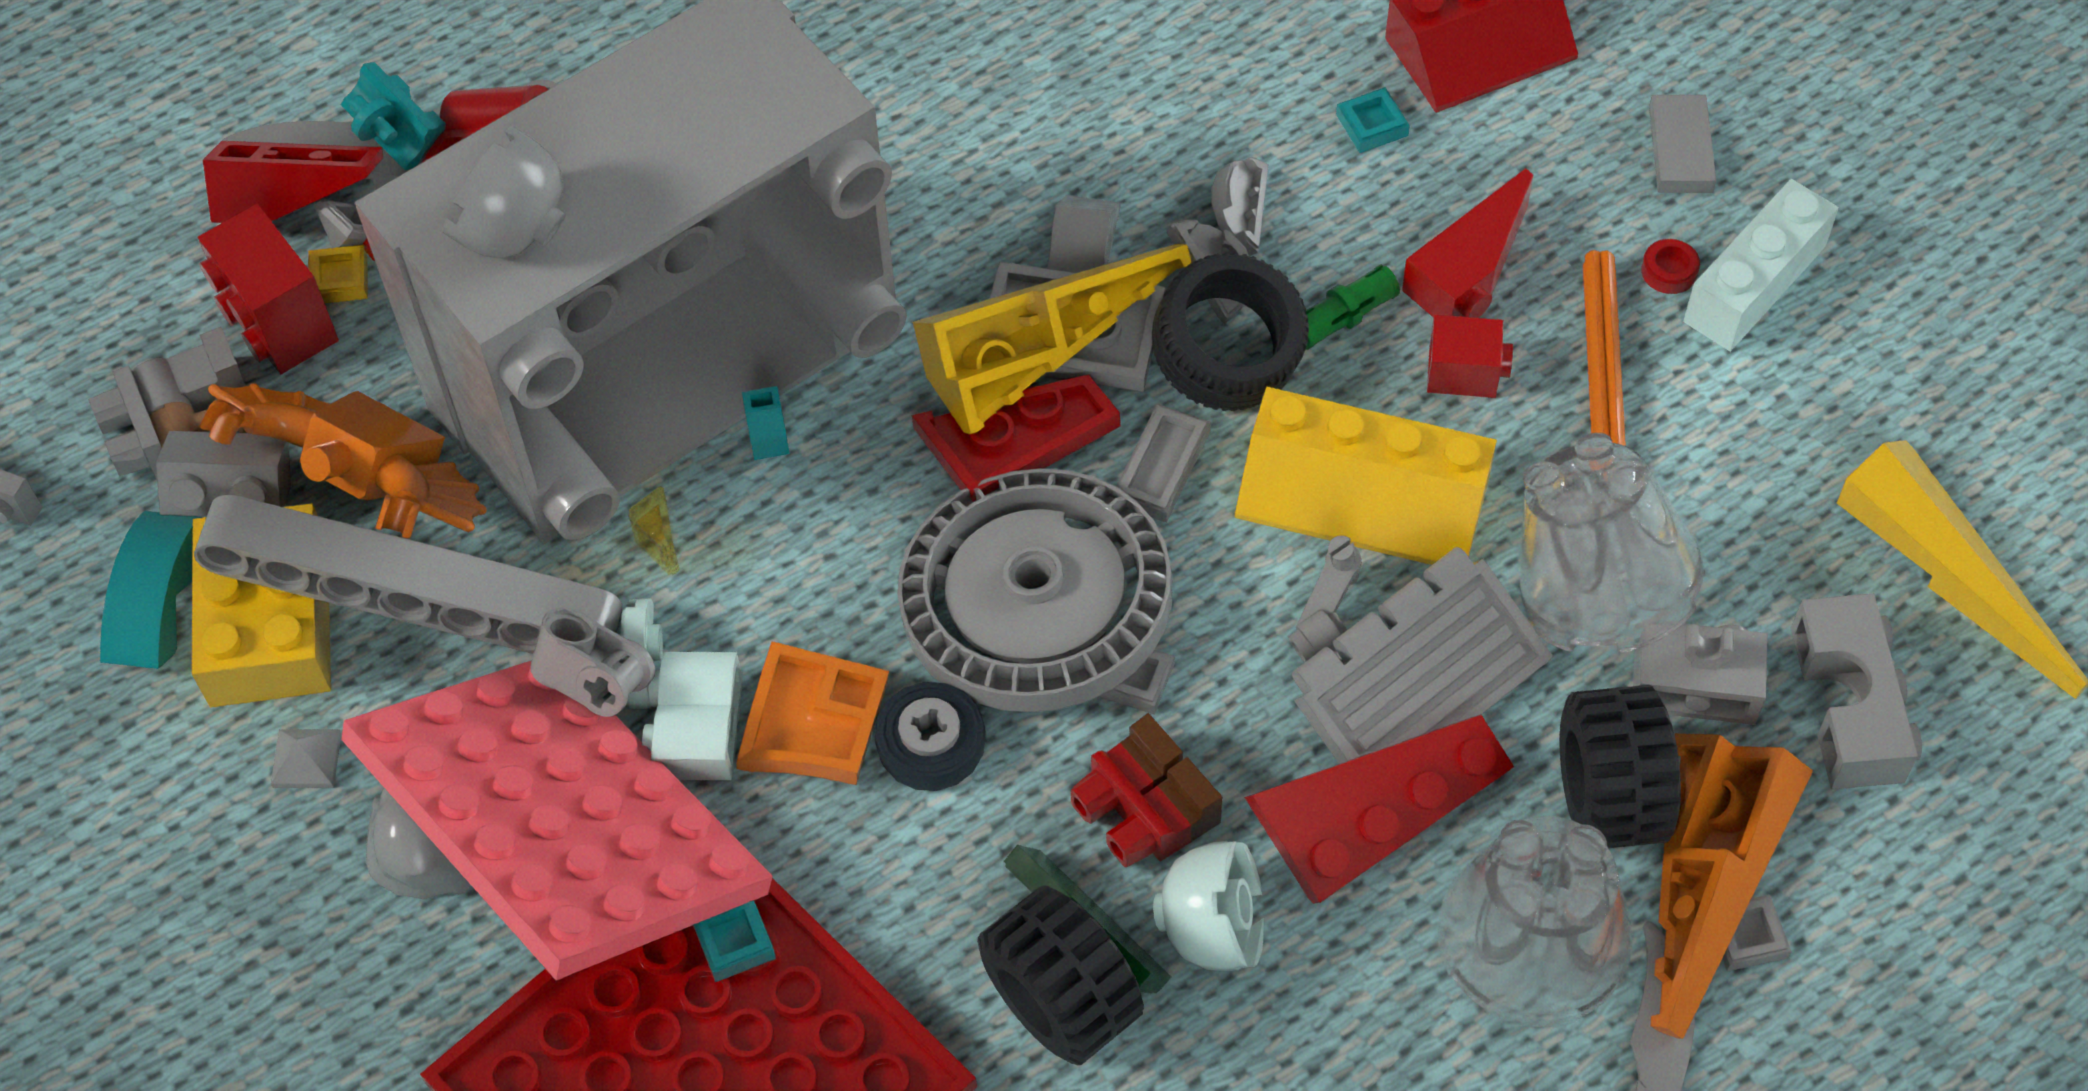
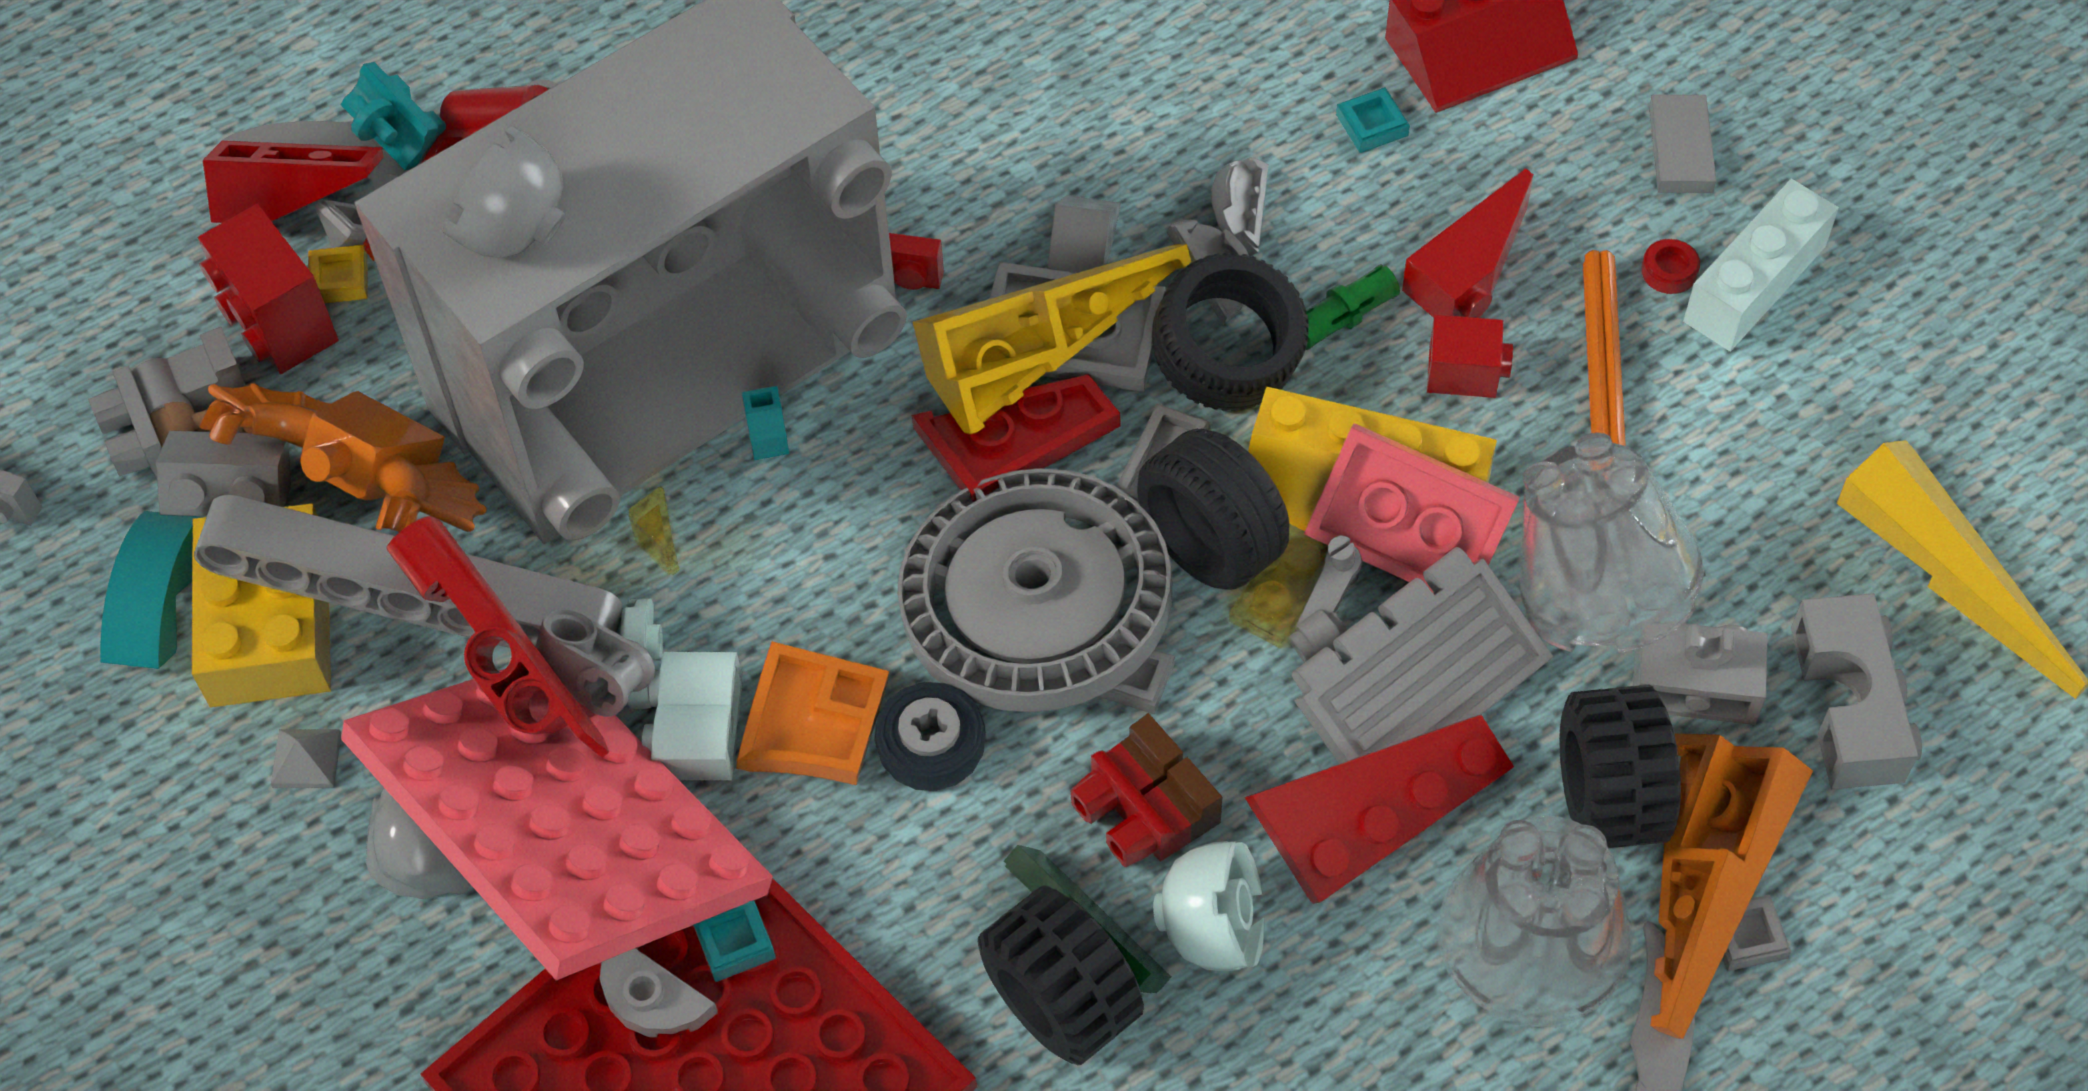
none -> red panel [387,516,609,758]
none -> light grey plate [600,949,718,1037]
none -> red plate [889,233,944,290]
none -> black tyre [1137,428,1290,590]
none -> clear yellow plate [1229,524,1328,649]
none -> coral plate [1304,423,1520,593]

